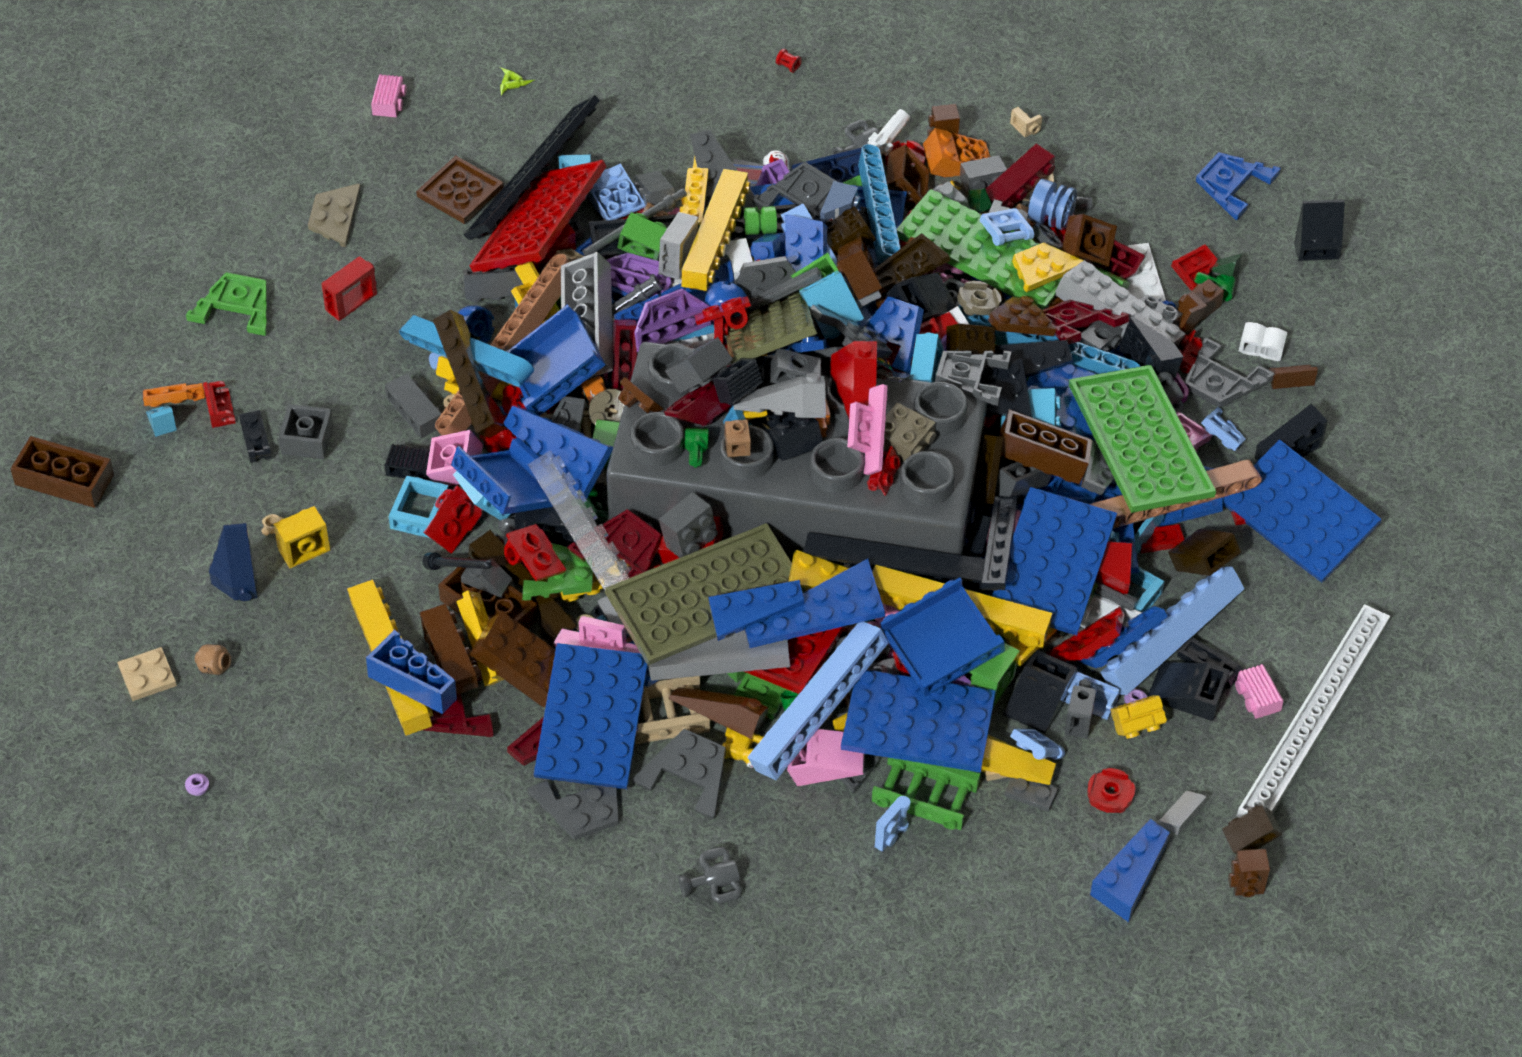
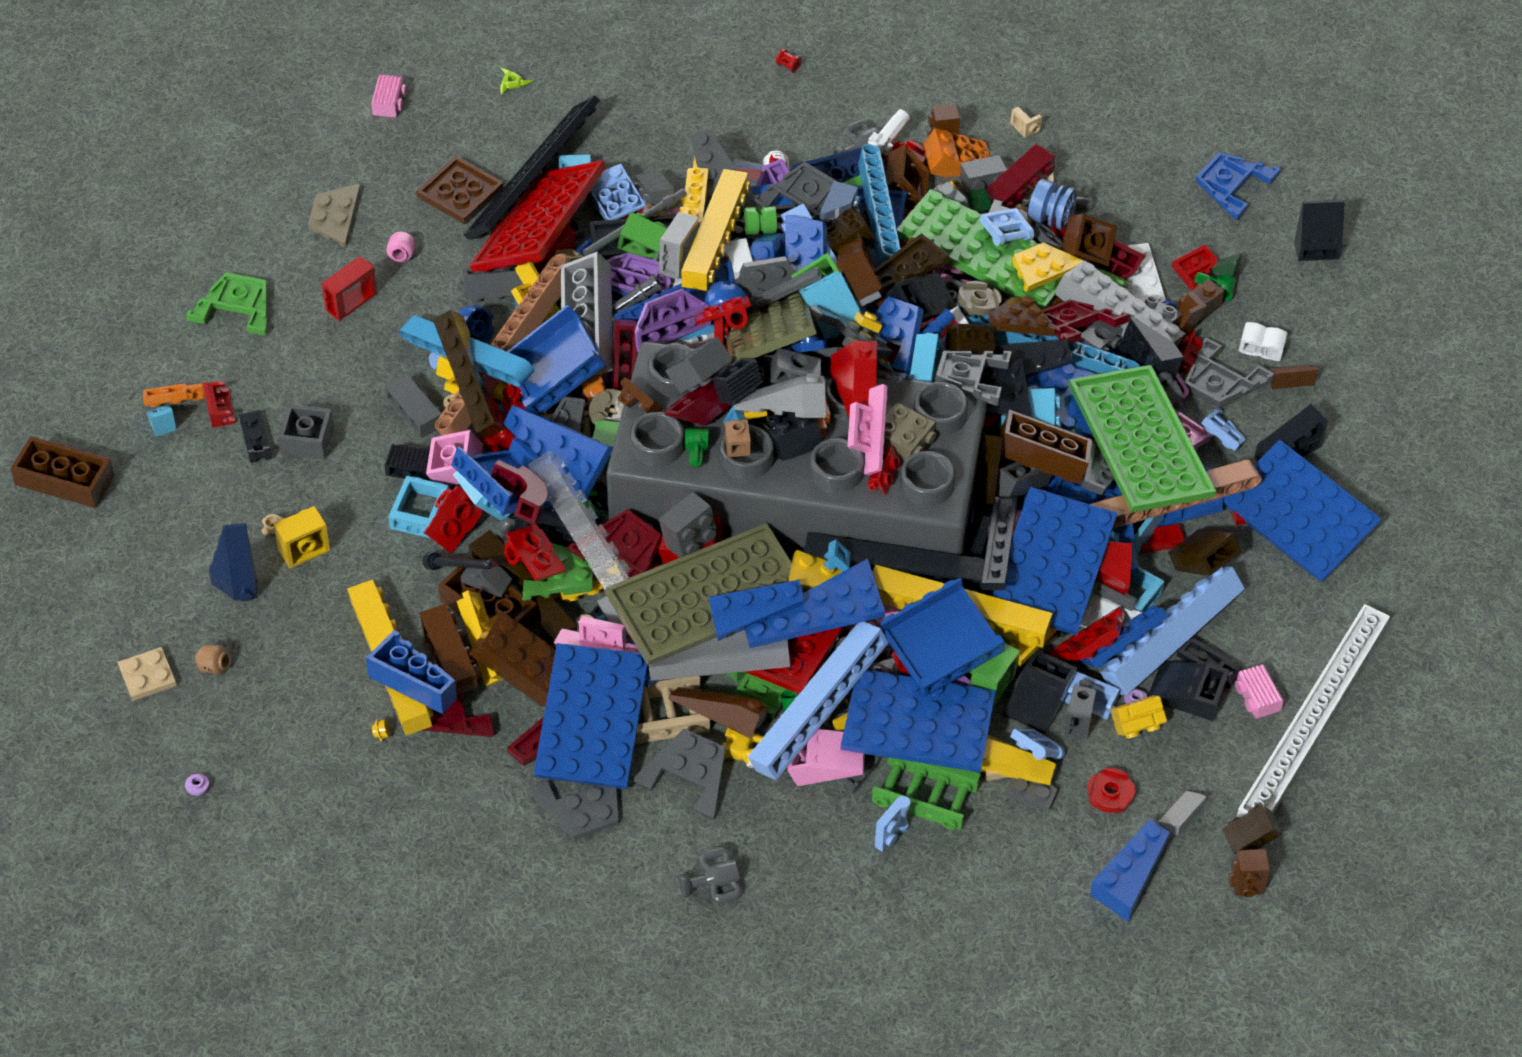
none -> yellow plate [372,719,390,741]
none -> bright pink head [386,232,416,263]
none -> dark red arch [491,460,548,525]
none -> dark azure tile [823,539,851,572]
none -> yellow plate [854,311,882,333]
none -> blue pin [915,308,955,341]

